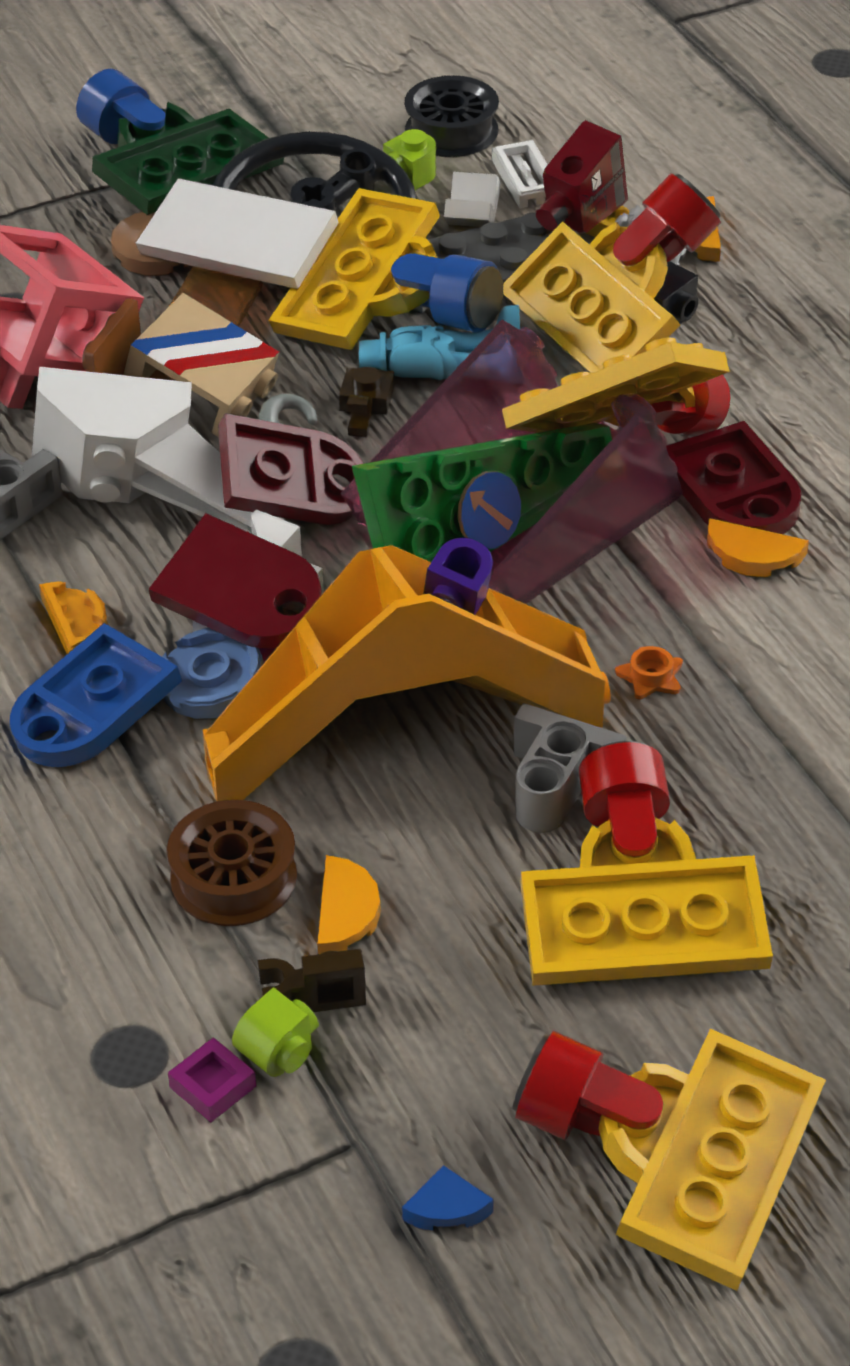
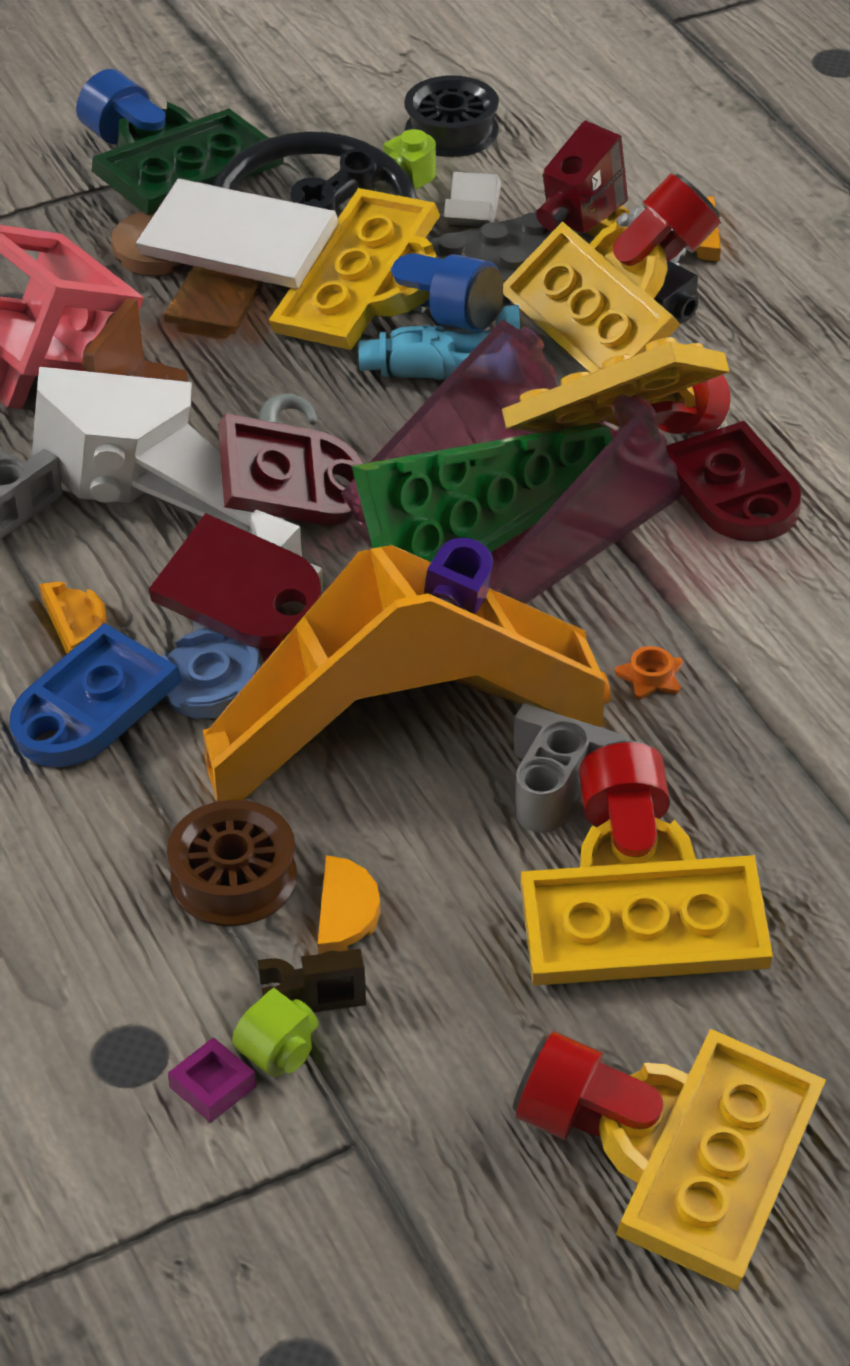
tan panel [123,293,279,437] -> none
dark brown plate [339,367,394,437] -> none
blue tile [402,1165,493,1230] -> none
blue piece [458,471,521,549] -> none
white tile [492,140,548,209] -> none
light orange tile [707,518,809,577] -> none

